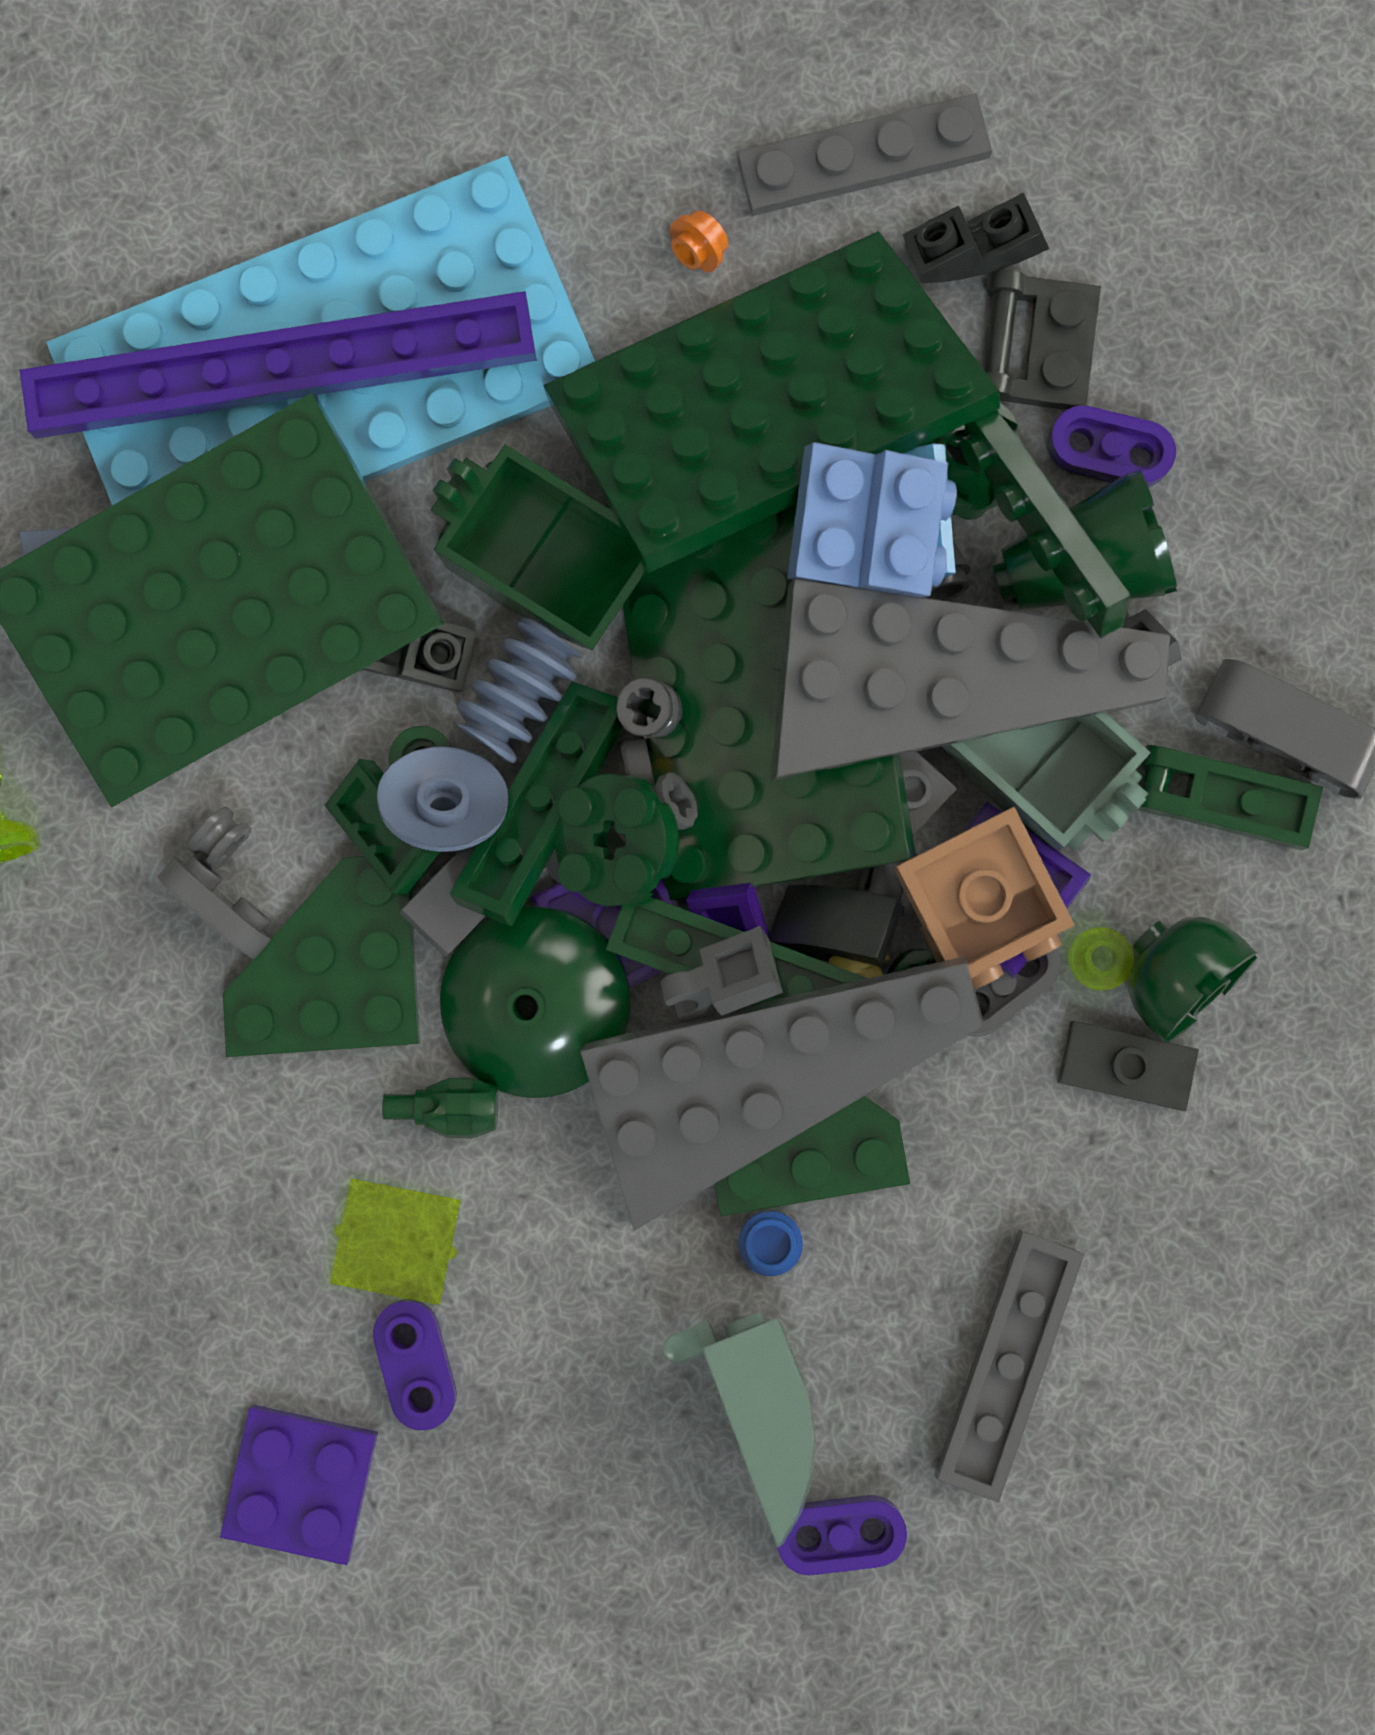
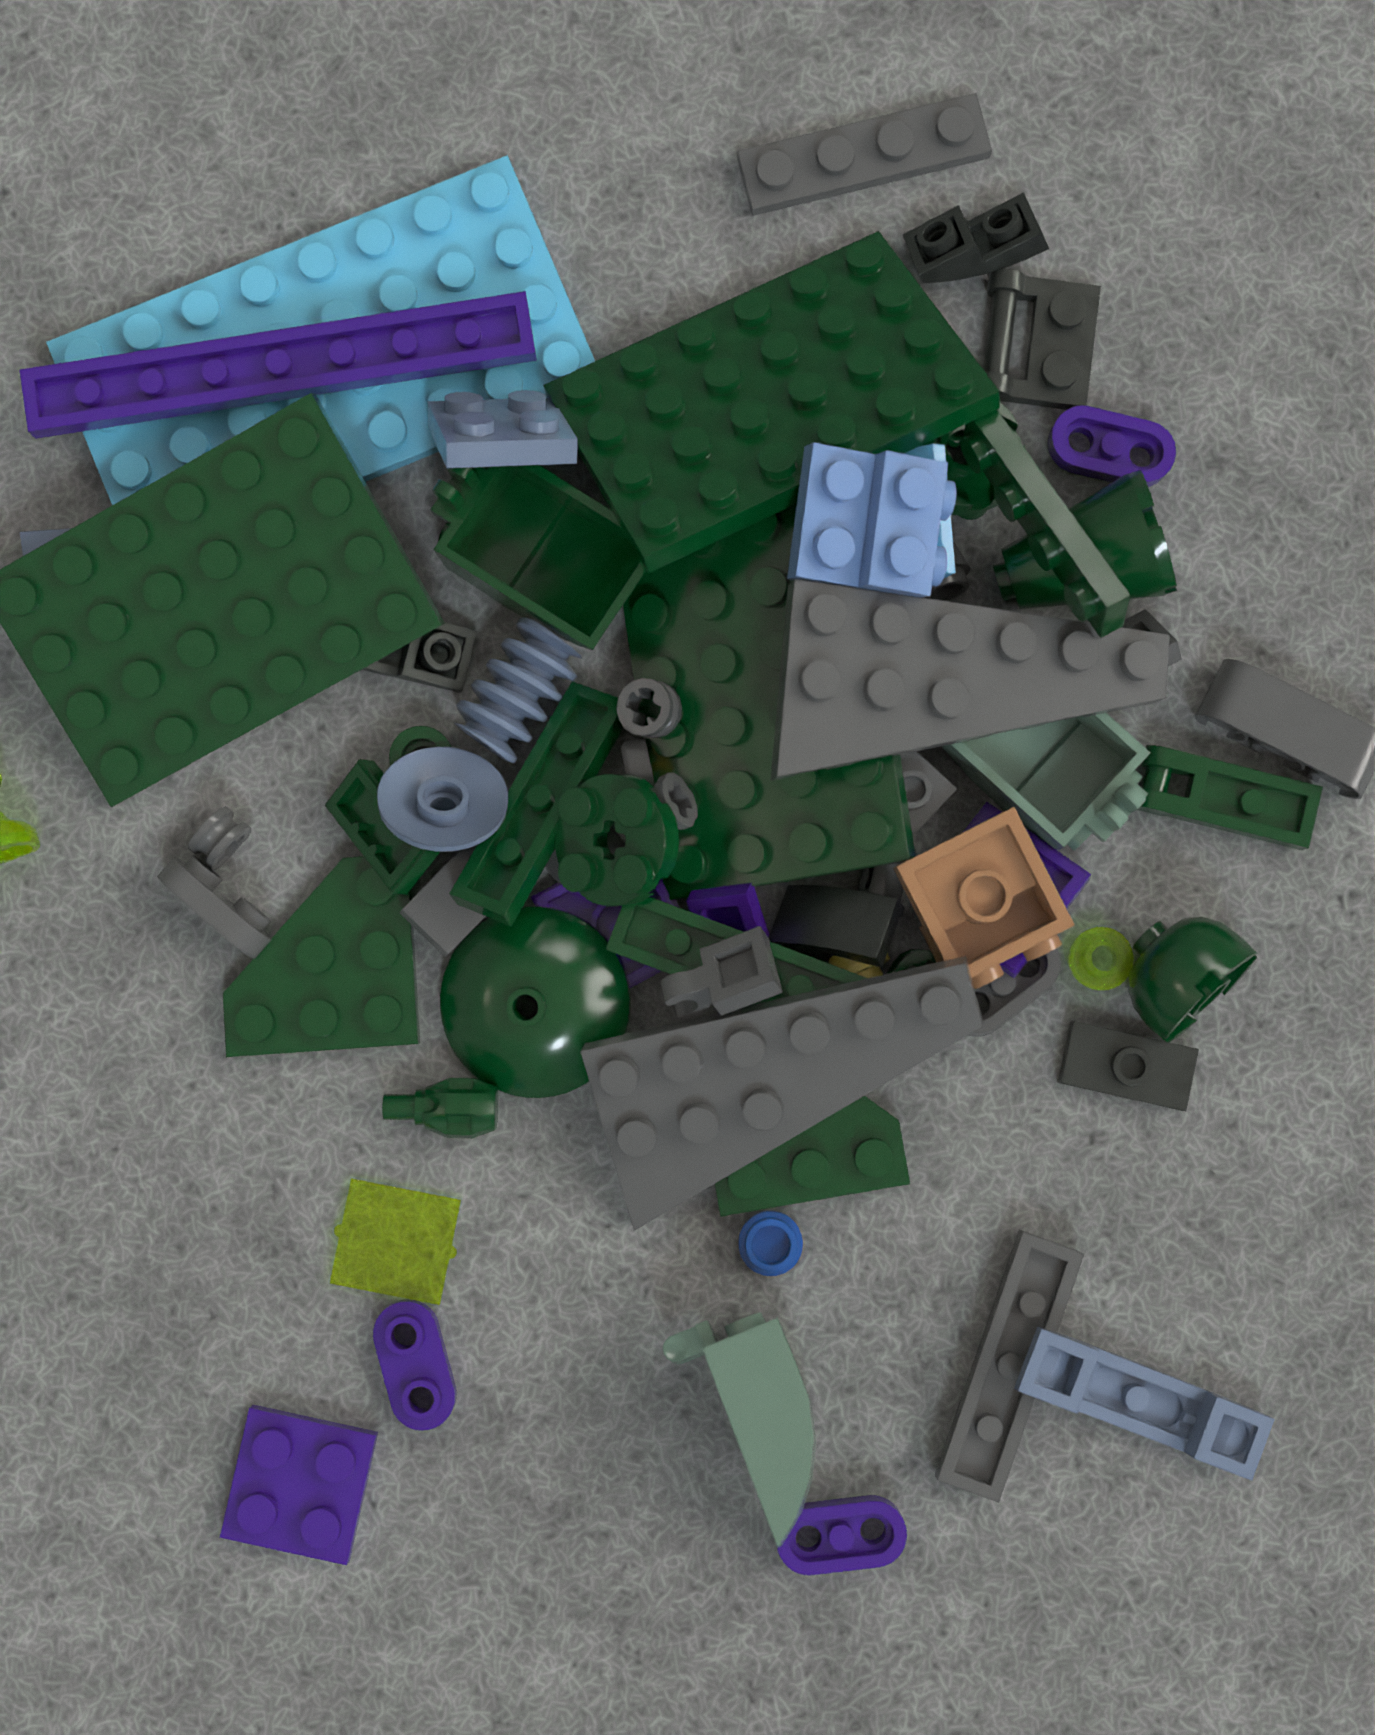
orange plate [670,210,728,273] -> none
none -> sand blue plate [427,390,577,468]
none -> sand blue slope [1014,1326,1275,1481]

